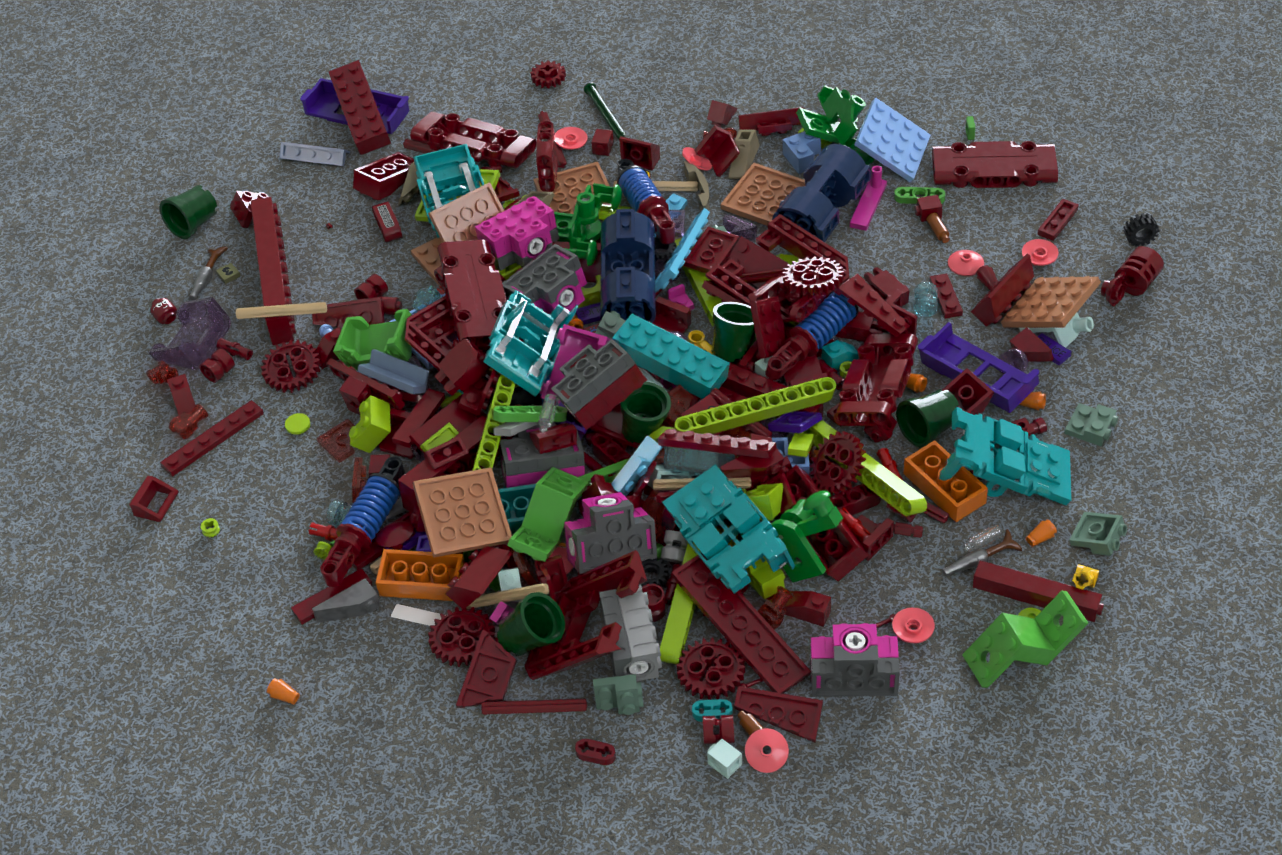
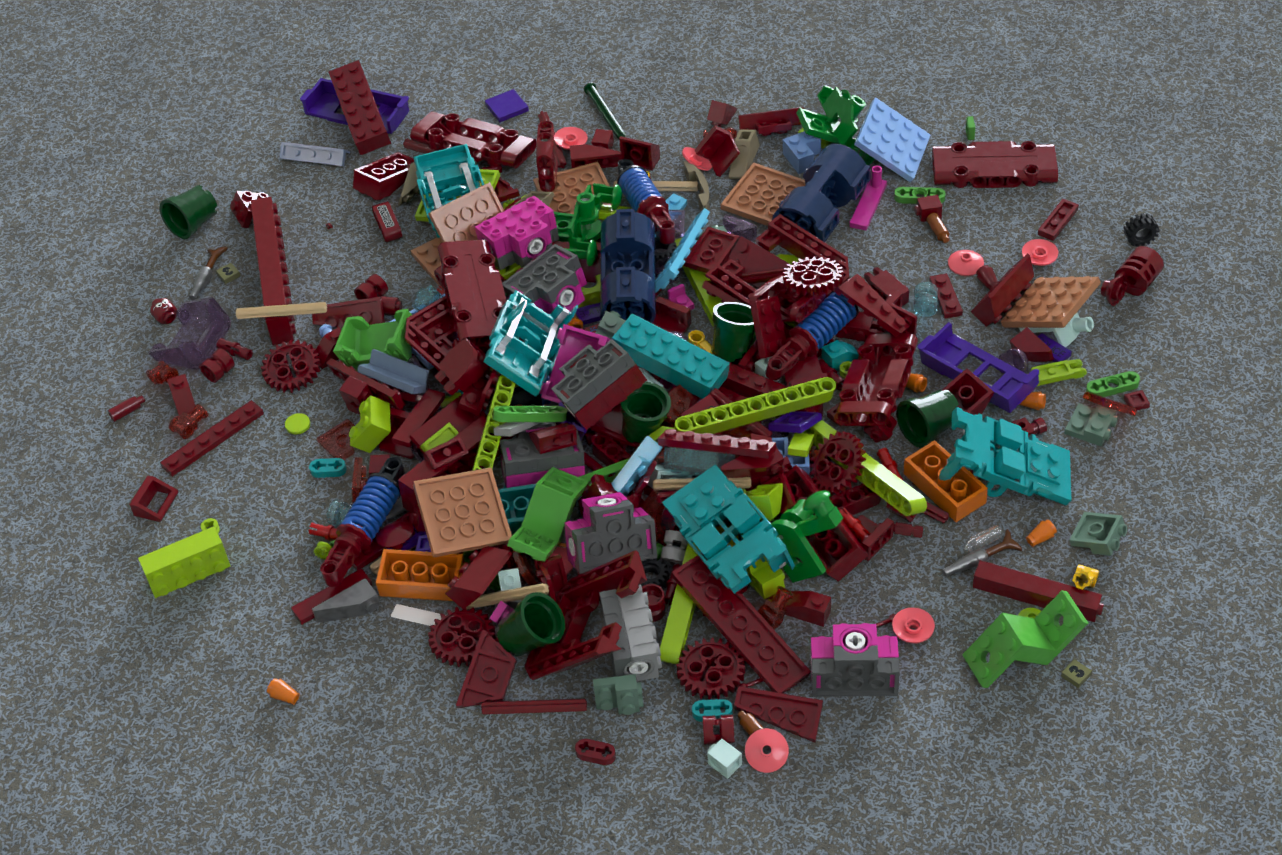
dark red gear [531,60,566,89] -> none
clear cylinder [538,394,559,432] -> none
none -> dark red cylinder [107,395,145,422]
none -> lime brick [138,526,231,598]
none -> teal beam [309,458,347,478]
none -> dark purple tile [485,89,529,123]
none -> dark red slope [570,144,622,168]
none -> lime hinge [1030,359,1087,386]
none -> olive tile [1061,659,1092,688]
none -> clear red tile [1083,392,1137,416]
none -> bright green beam [1086,371,1140,399]
none -> dark red tile [1124,390,1150,412]

